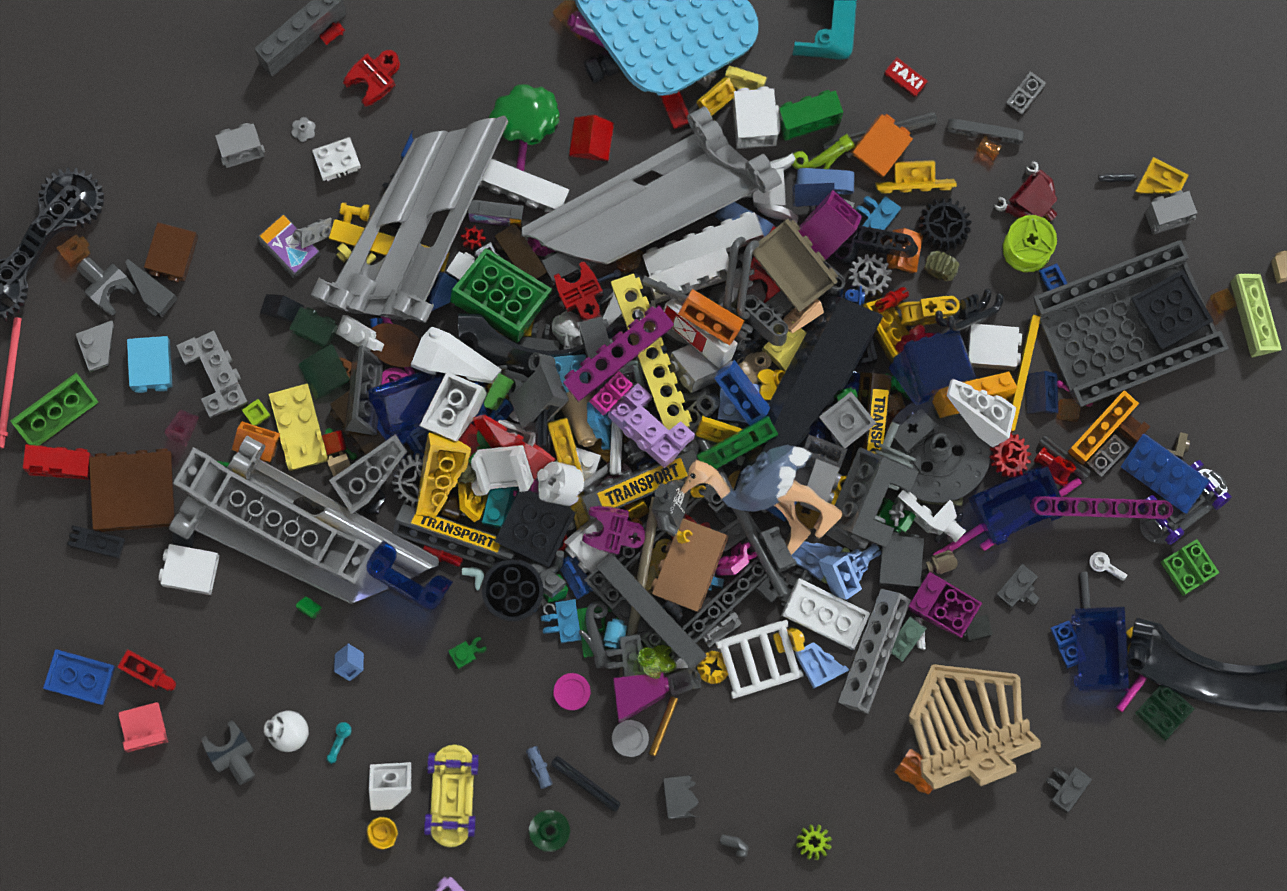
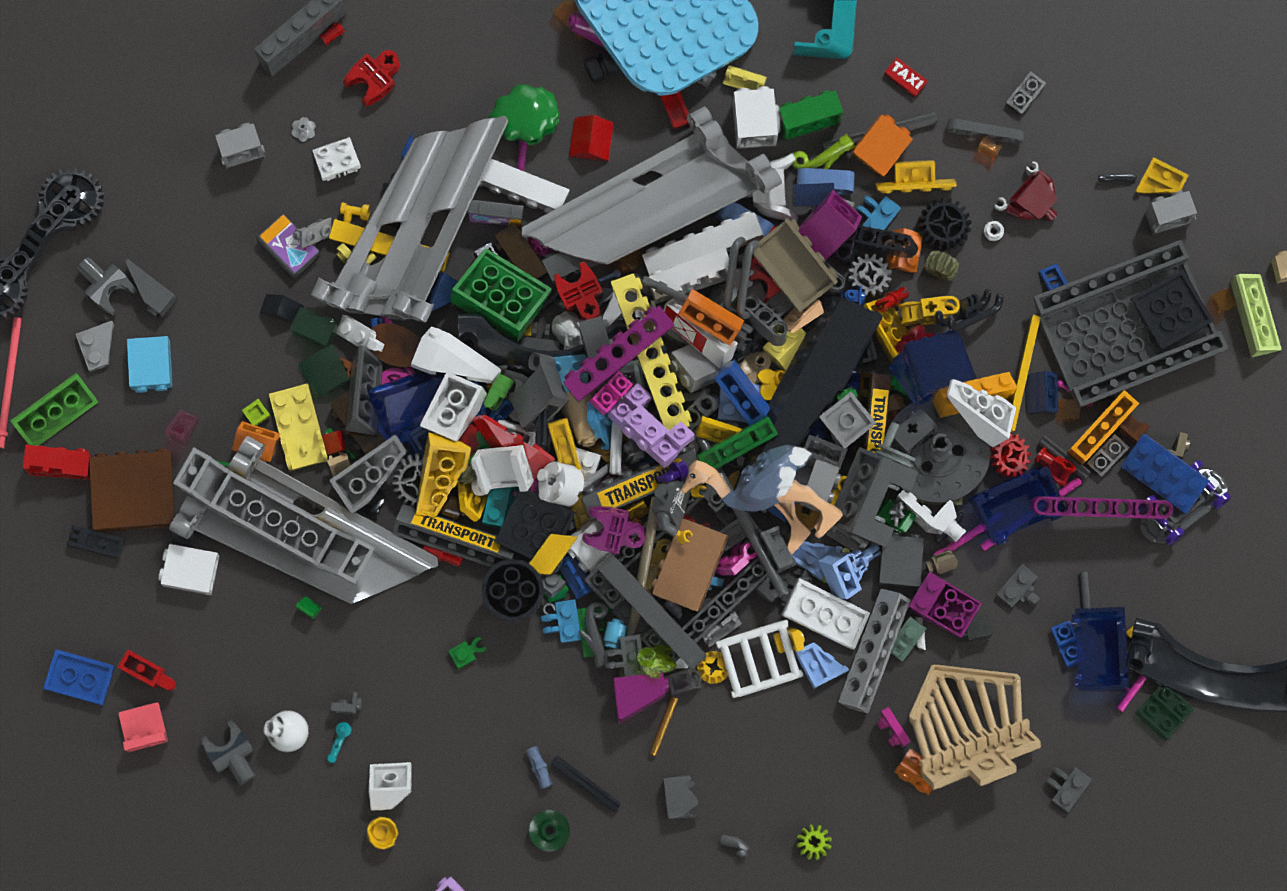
clear orange brick [56,234,90,268] -> none
reddish brown brick [144,222,198,283] -> none
light grey bracket [176,331,248,418] -> none
medium blue panel [334,644,364,681] -> none
clear blue windscreen [366,540,453,612] -> none
light yellow piece [425,745,479,847] -> none
white brick [446,251,475,281] -> none
red gear [461,225,486,251] -> none
light aqua animal [462,567,484,590] -> none
dark pink piece [554,673,590,711] -> none
light grey piece [612,720,649,757] -> none
yellow hinge [697,78,736,116] -> none
white brick [966,324,1022,371] -> none
lime piece [1003,215,1057,272] -> none
white plate [1089,552,1127,581] -> none
bright green slope [1160,539,1219,596] -> none
none -> dark grey bracket [331,692,362,715]
none -> yellow sticker [529,534,578,575]
none -> dark purple piece [656,461,689,483]
none -> dark pink plate [877,707,911,748]
none -> white plate [984,221,1004,241]

